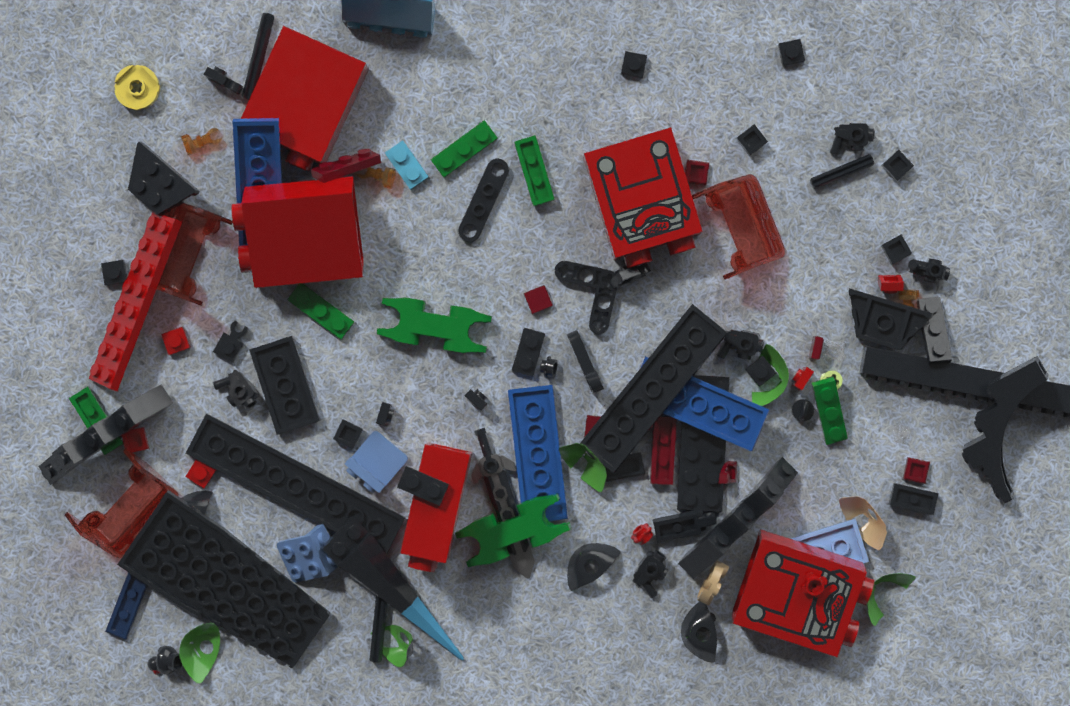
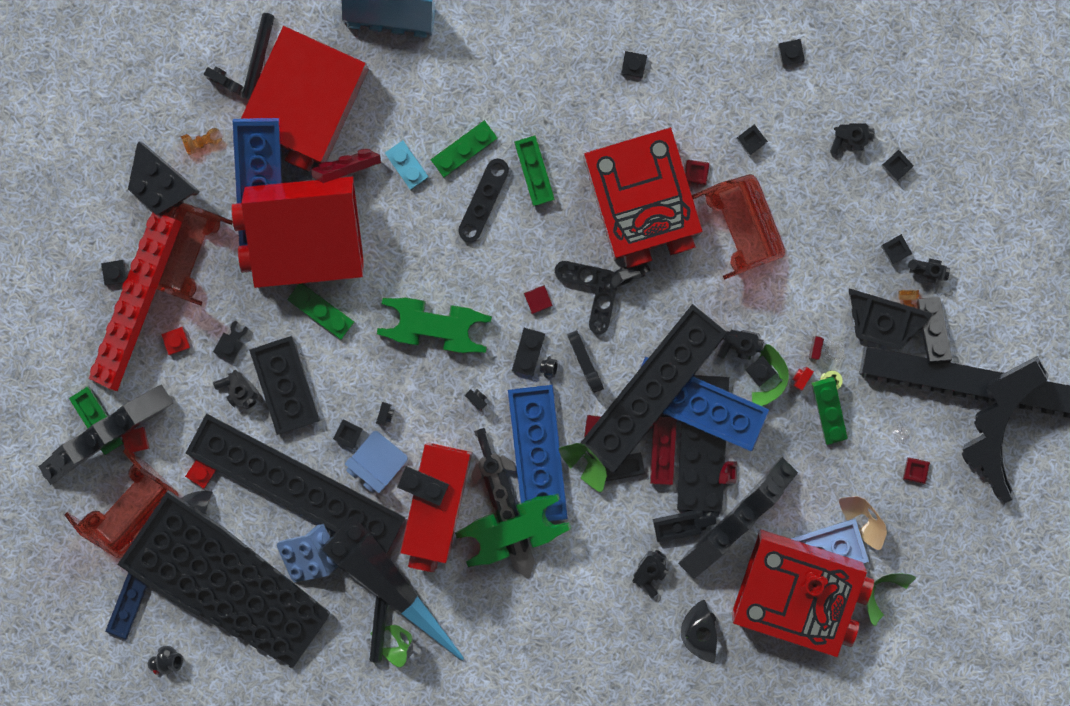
light yellow plate [114,65,160,111] -> none
bright green piece [179,623,220,684] -> none
clear orange piece [356,167,396,189] -> none
black piece [567,543,621,591] -> none
red plate [631,523,653,545] -> none
tan plate [697,560,729,606] -> none
black tile [791,399,814,421] -> none
black axle [810,154,874,189] -> none
red plate [878,275,904,294] -> none
black plate [888,483,939,515] -> none

